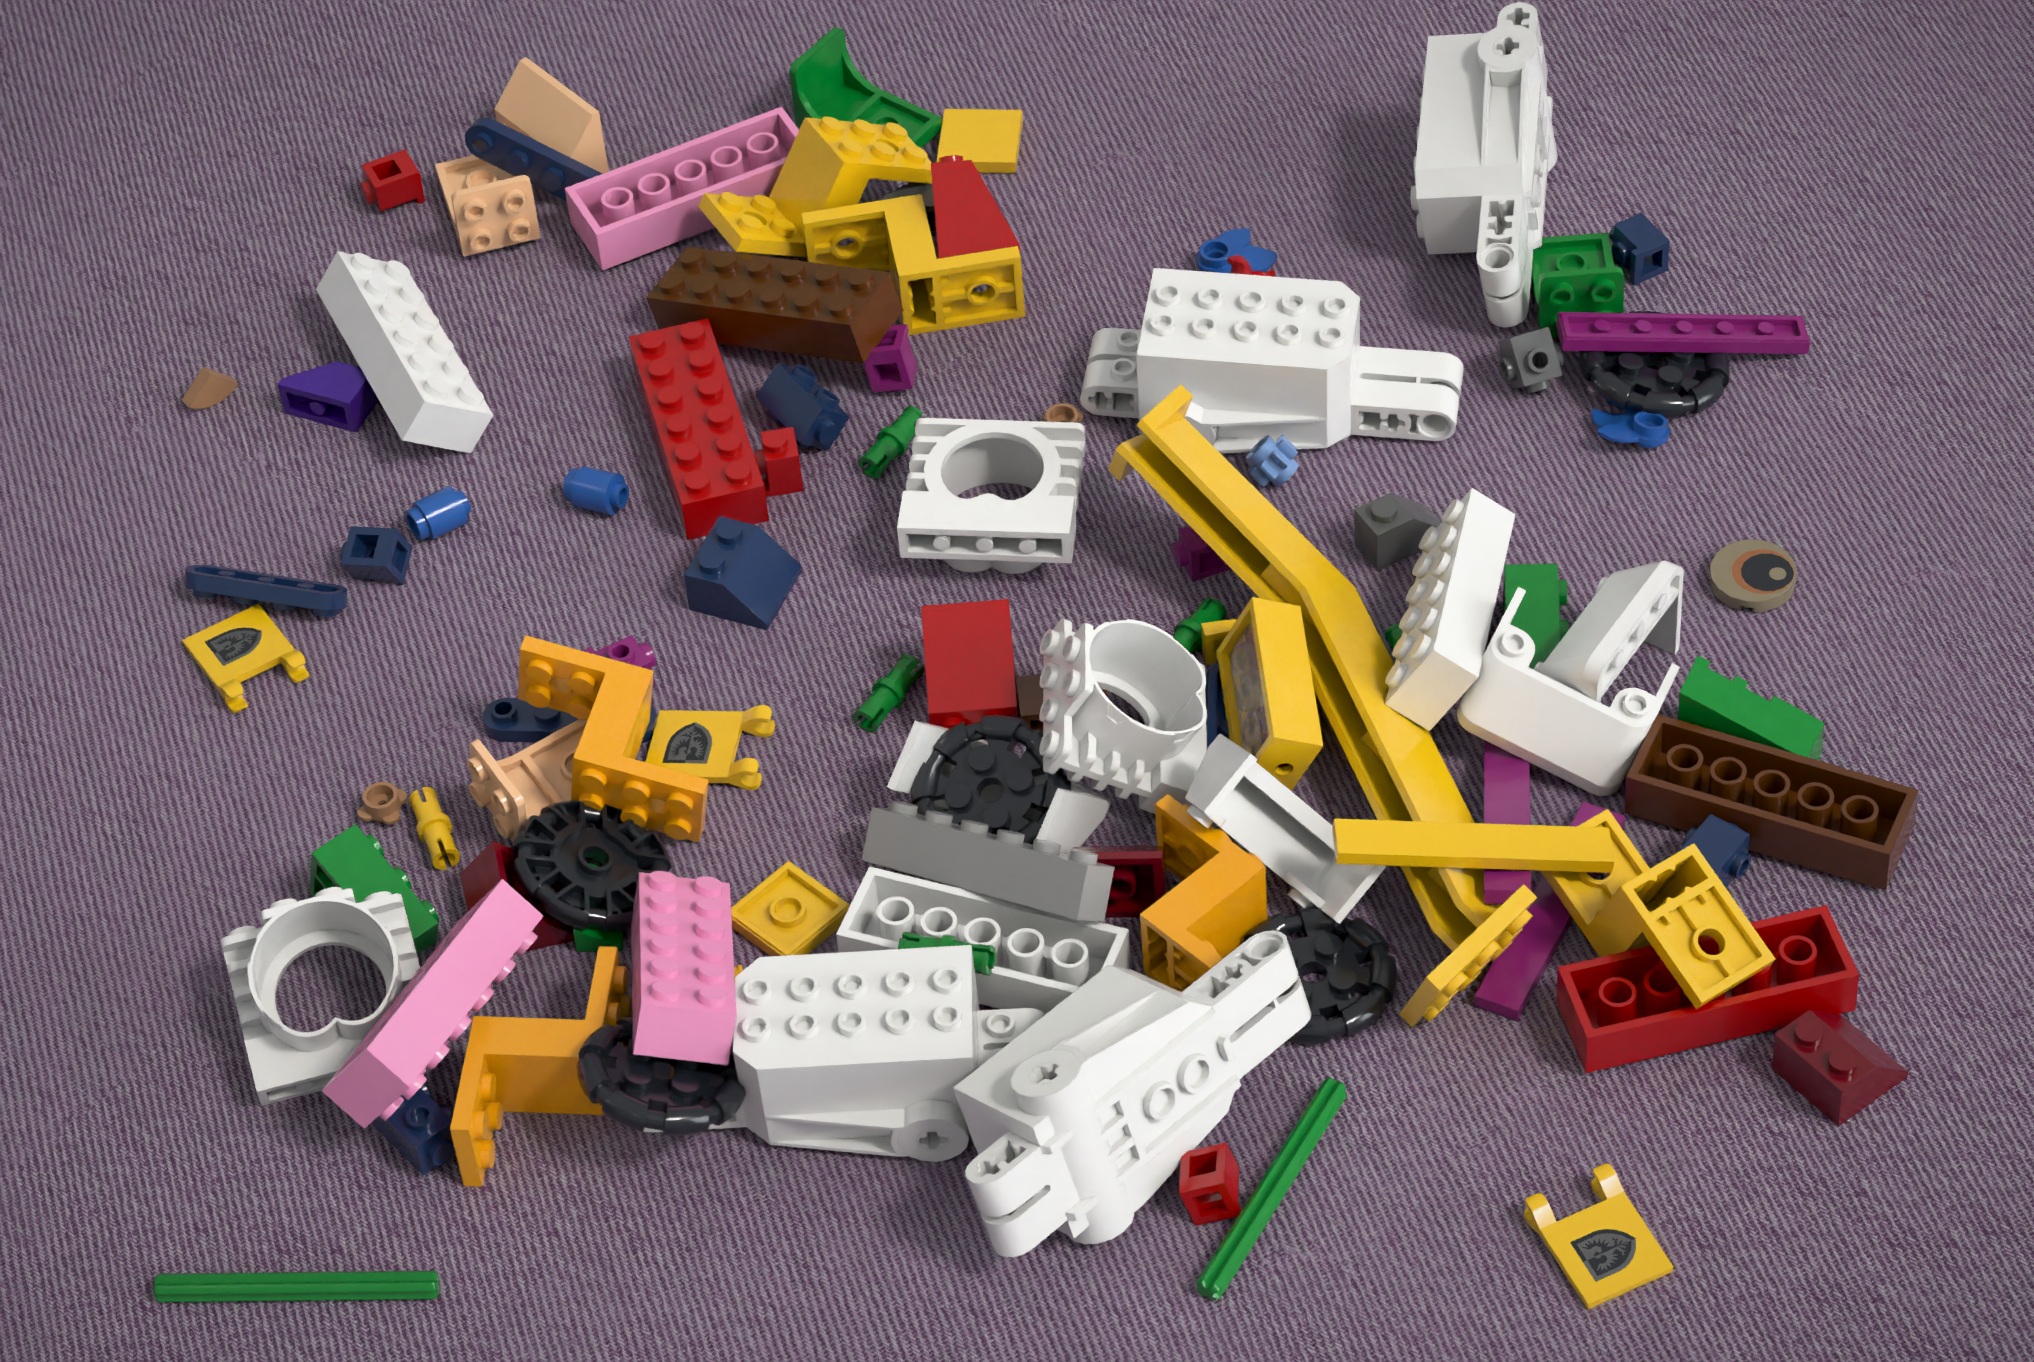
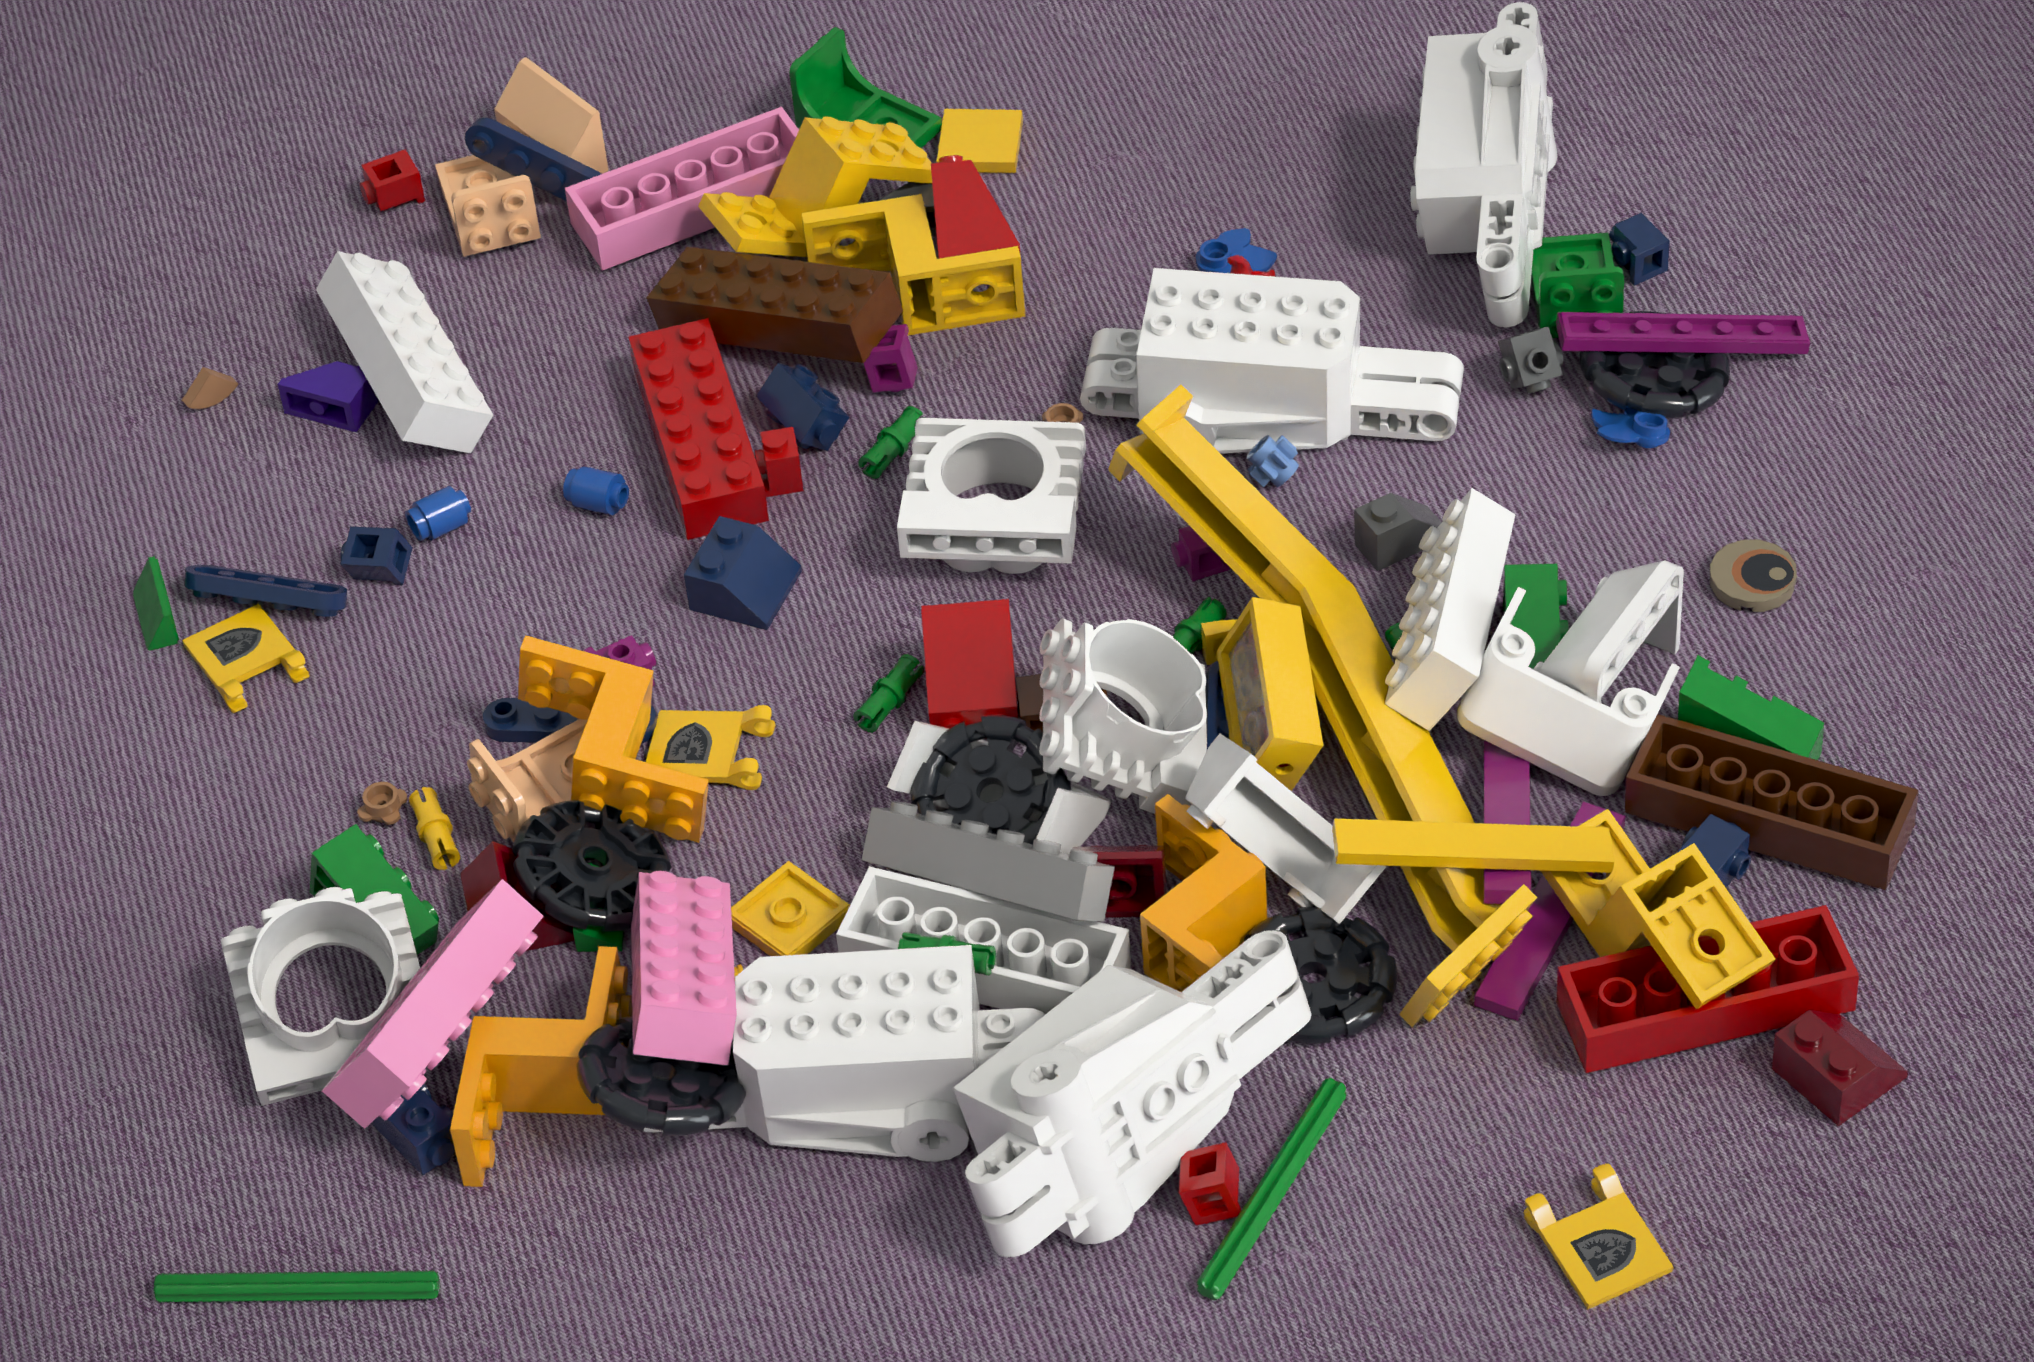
none -> green slope [133,556,179,650]

